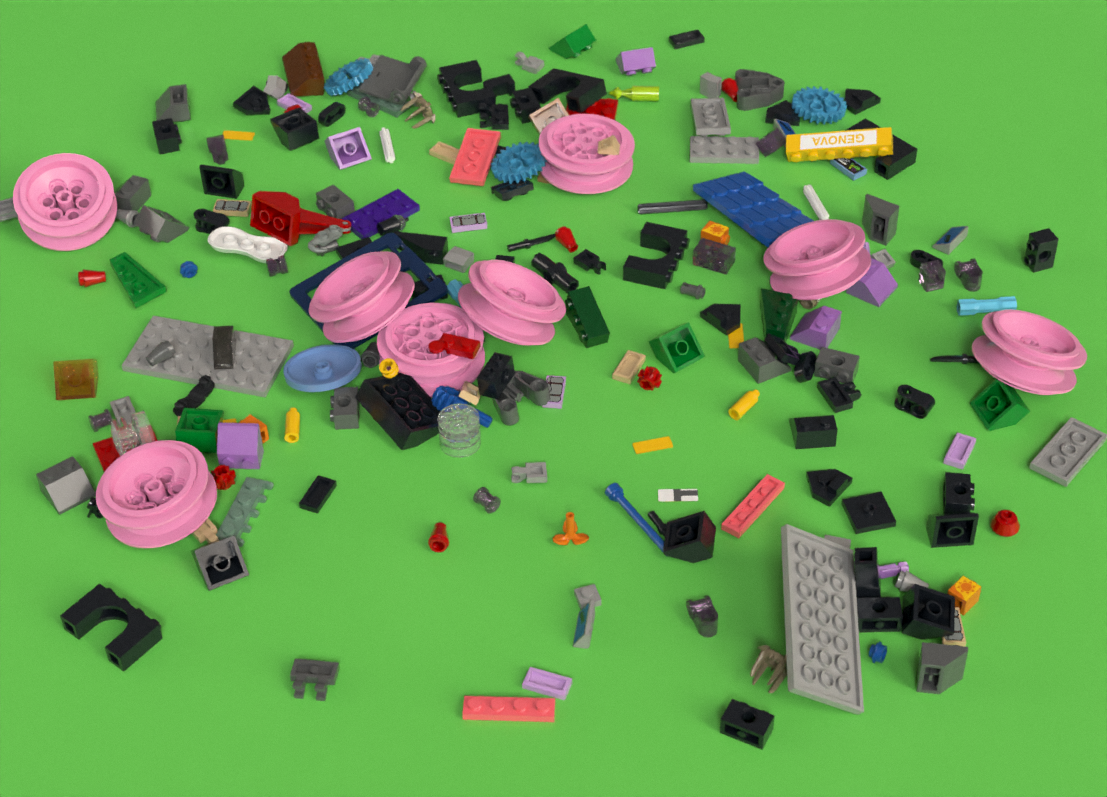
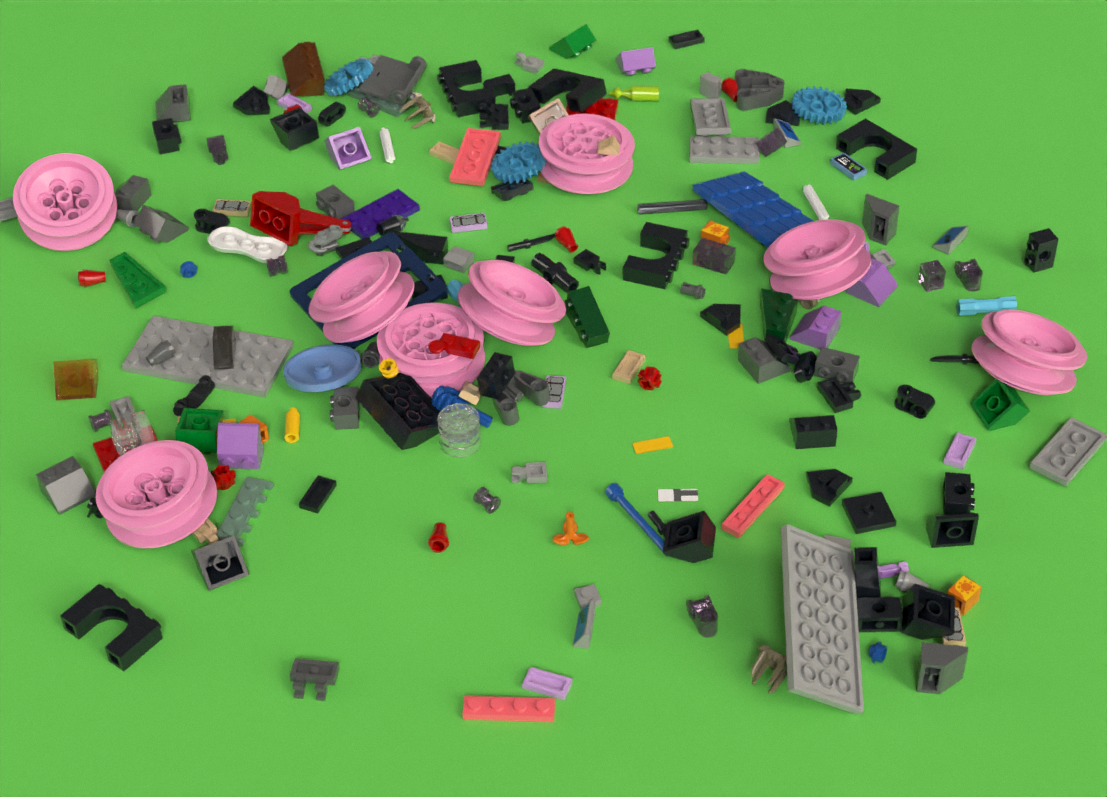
black slope [199,164,244,199] -> none
yellow sticker [221,130,255,141] -> none
green slope [648,322,705,373] -> none
black brick [720,699,775,750] -> none
yellow cylinder [728,389,760,420] -> none
yellow brick [786,127,893,162] -> none
black beam [910,250,943,275] -> none
red cone [990,510,1020,537] -> none

